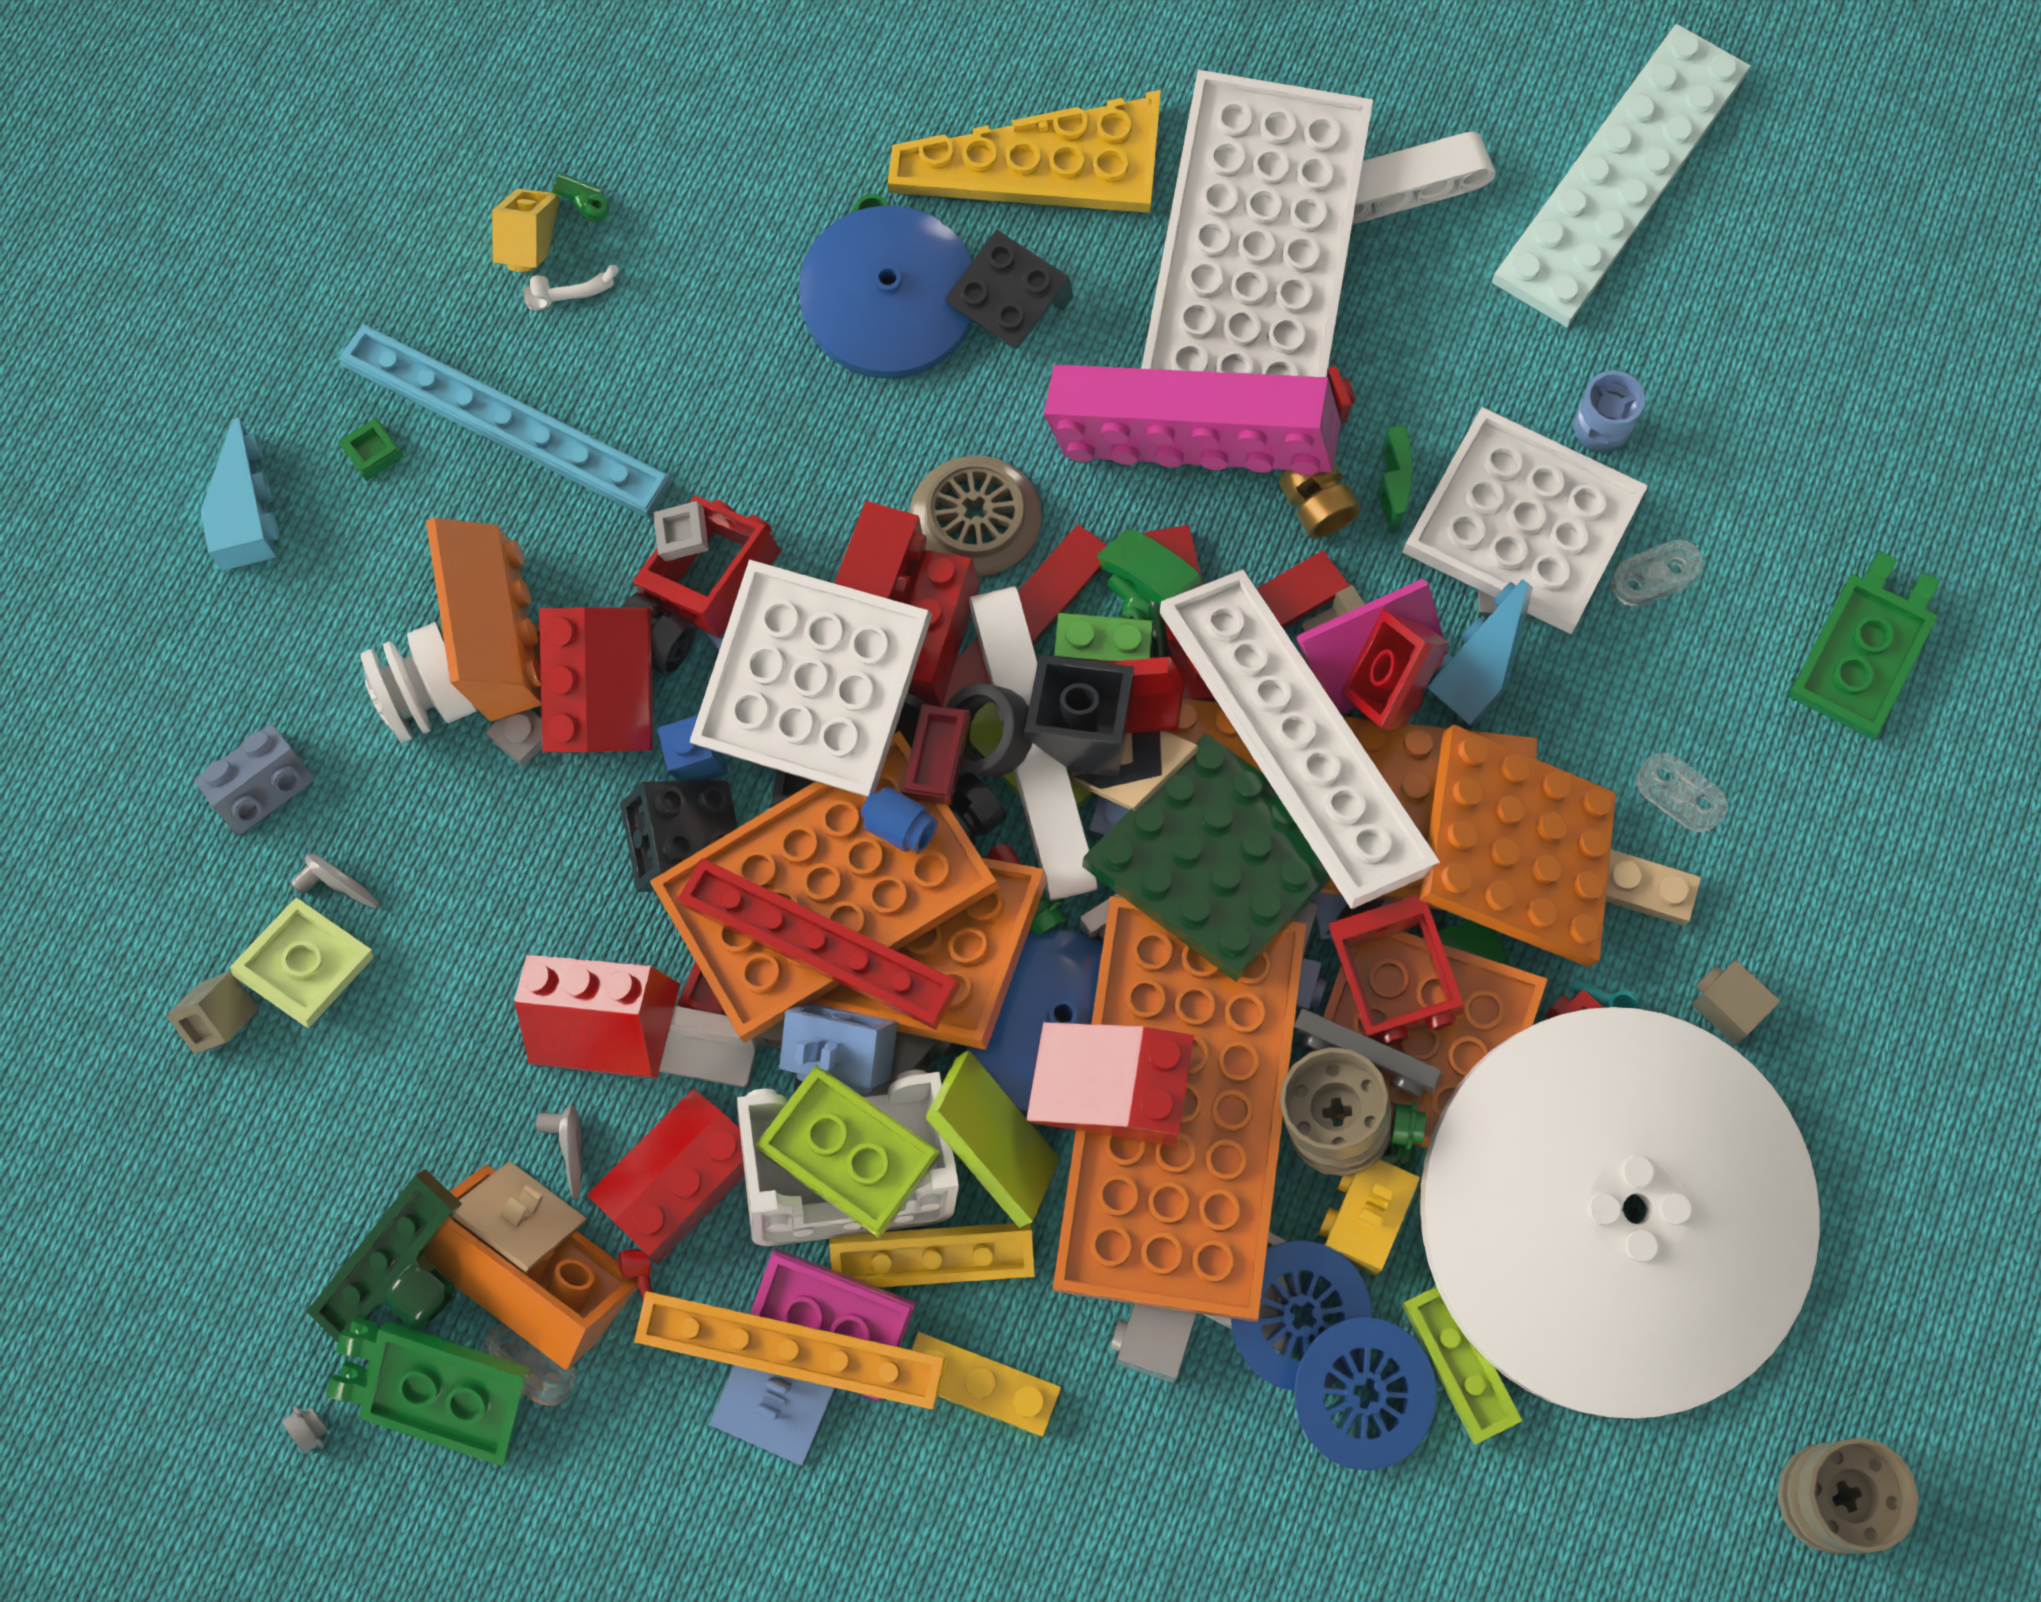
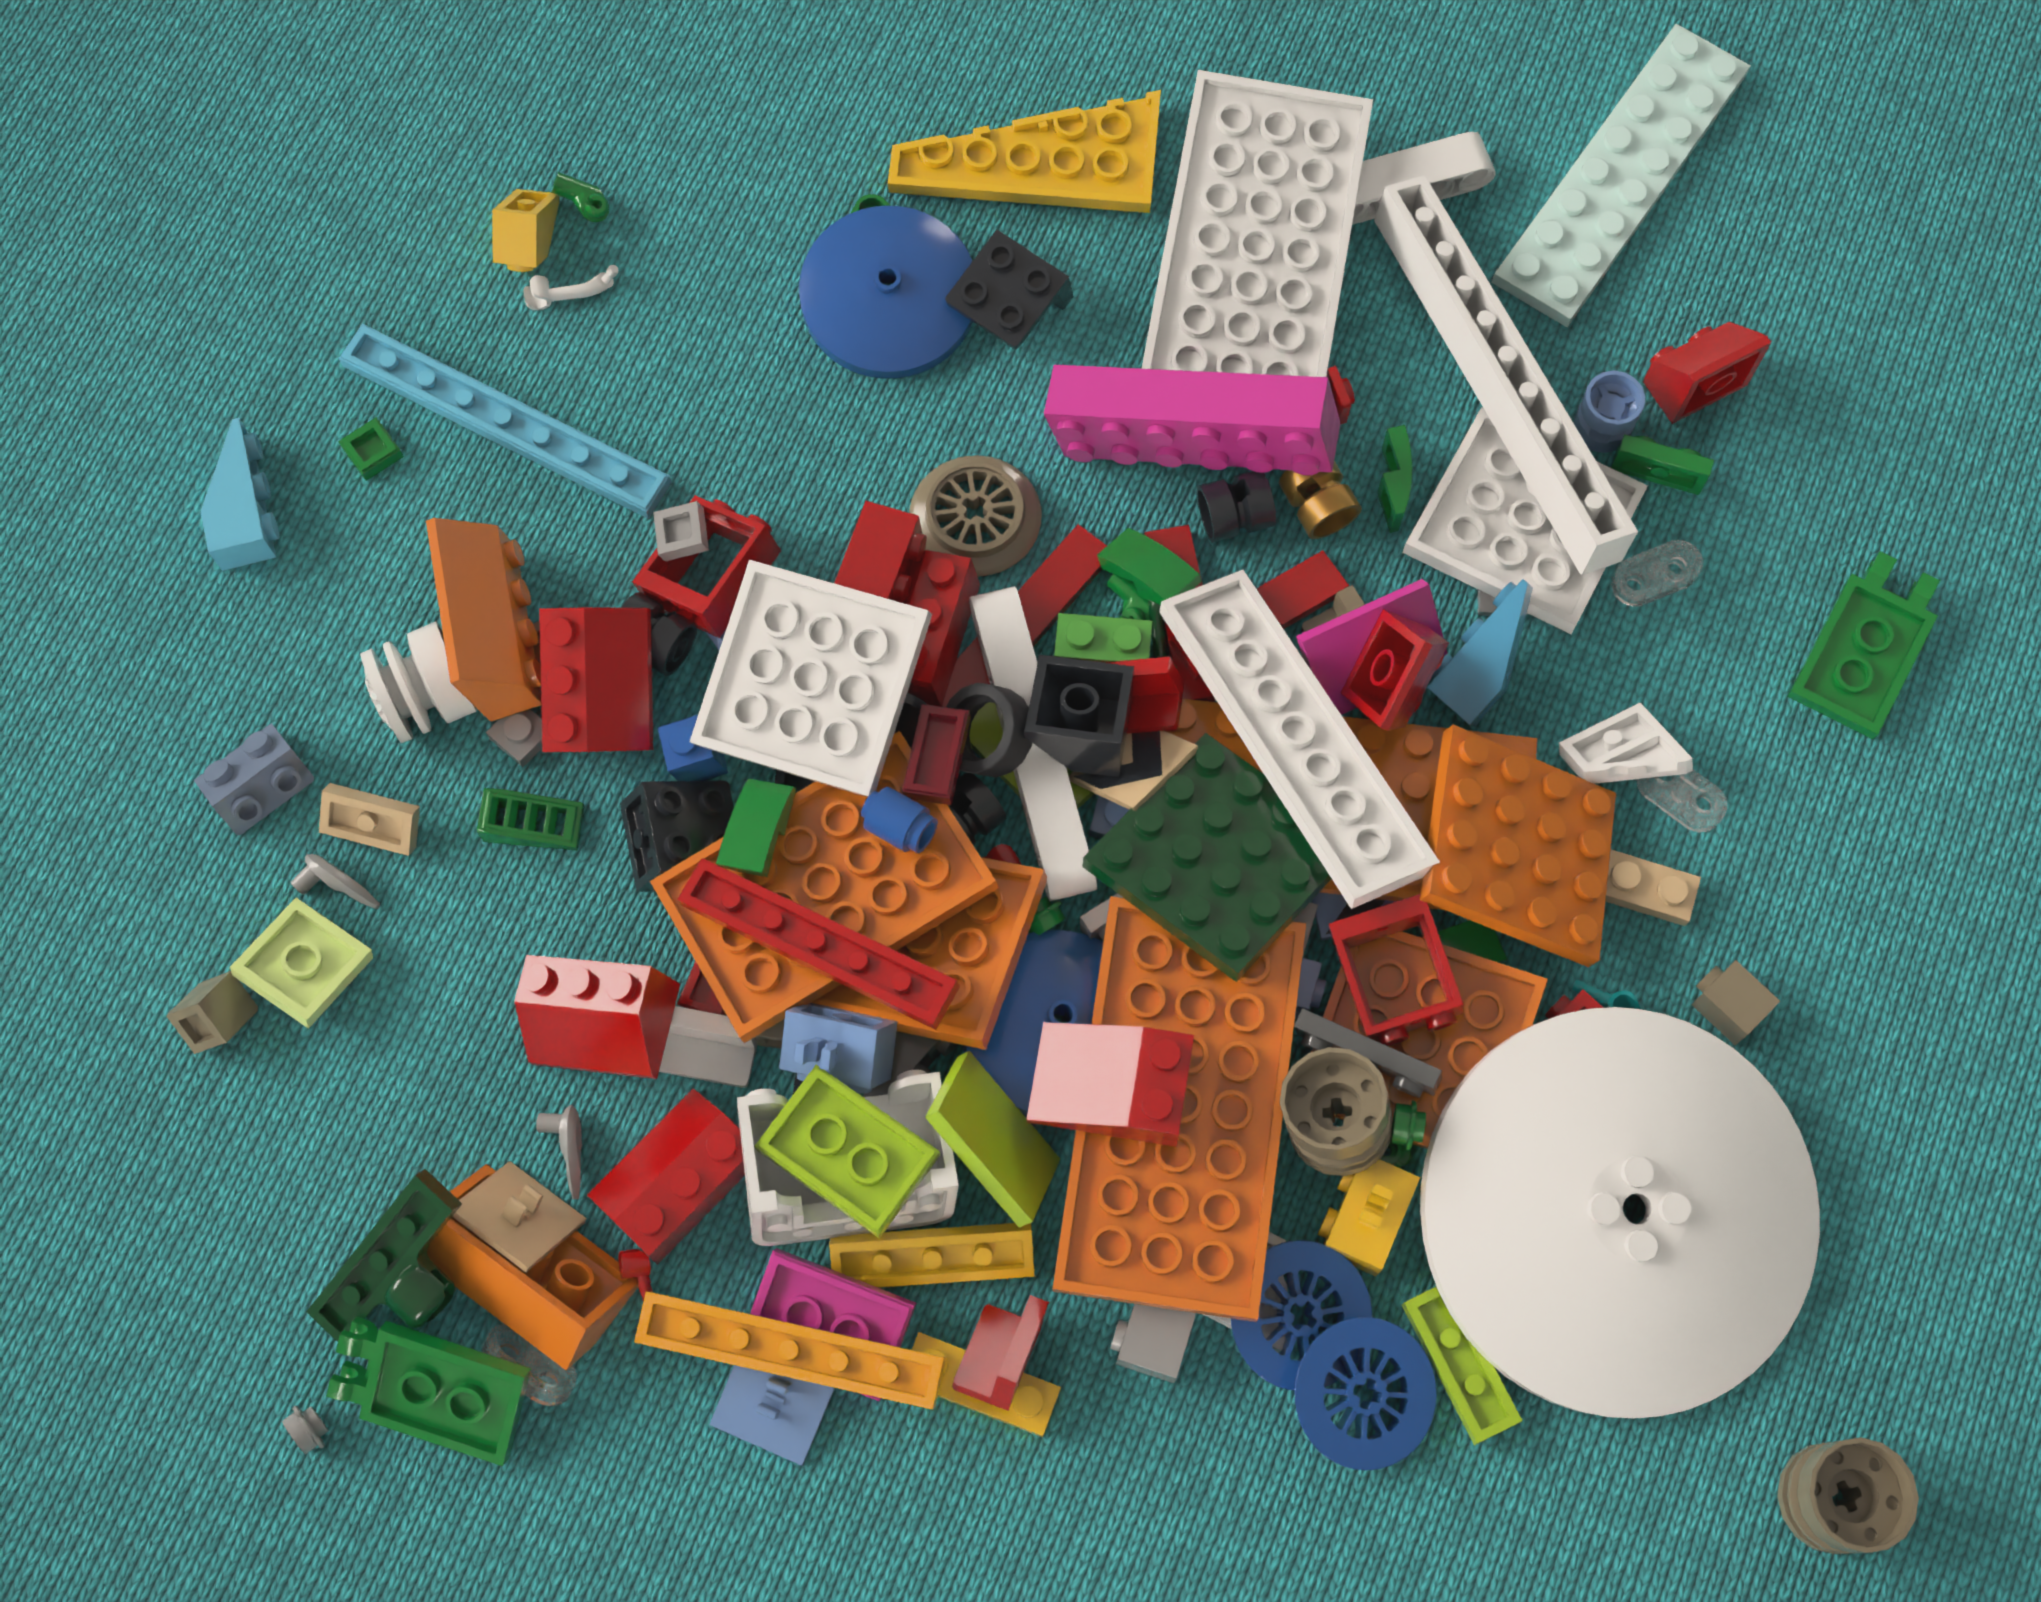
none -> tan plate [319,783,420,856]
none -> green slope [477,788,585,851]
none -> green slope [716,778,796,877]
none -> panel [952,1295,1049,1411]
none -> black wheel [1196,471,1276,543]
none -> white brick [1374,175,1638,575]
none -> white wing [1559,703,1693,784]
none -> green plate [1611,434,1714,495]
none -> red slope [1643,321,1772,424]

